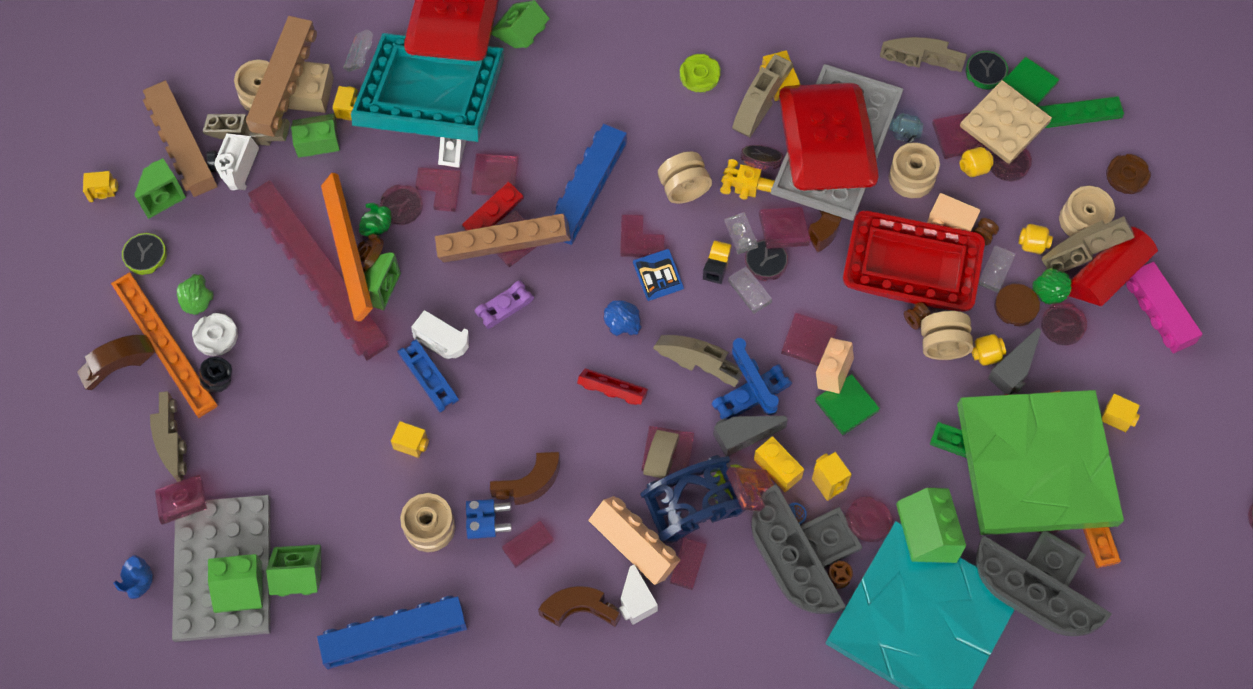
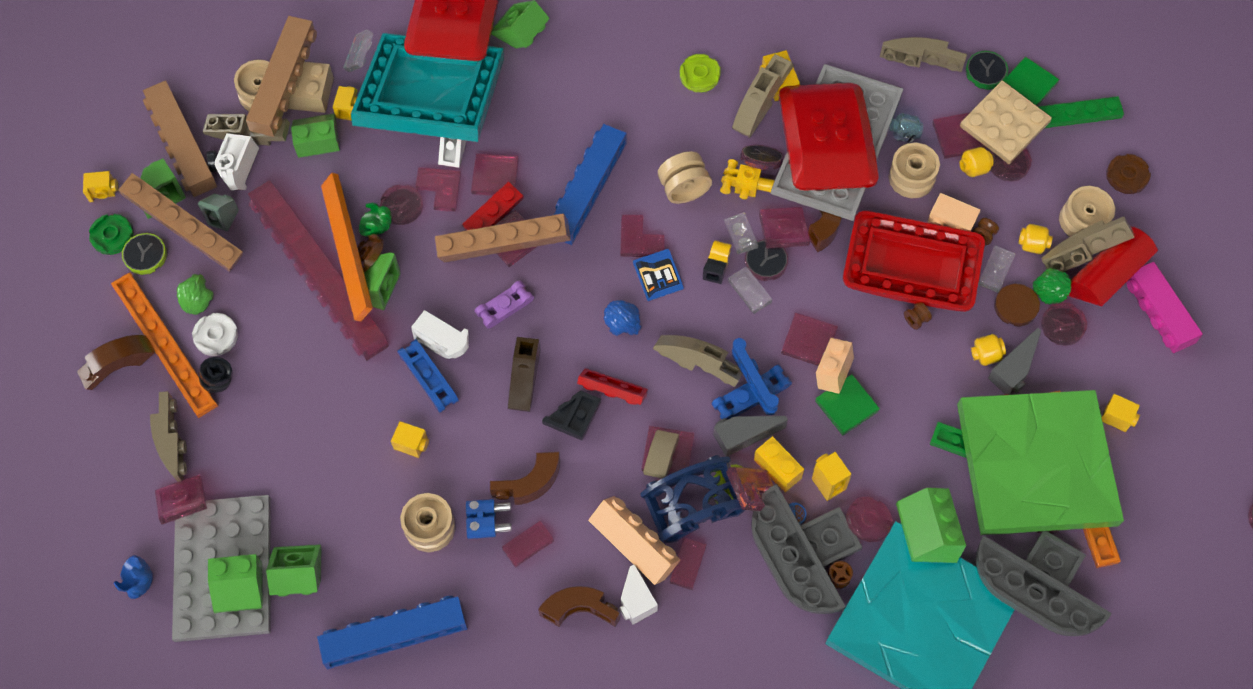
tan wheel [921,311,974,360] -> none
none -> green tile [89,214,134,255]
none -> medium nougat brick [119,173,243,272]
none -> sand green slope [198,193,239,232]
none -> dark brown slope [508,337,541,412]
none -> black wing [542,390,601,440]

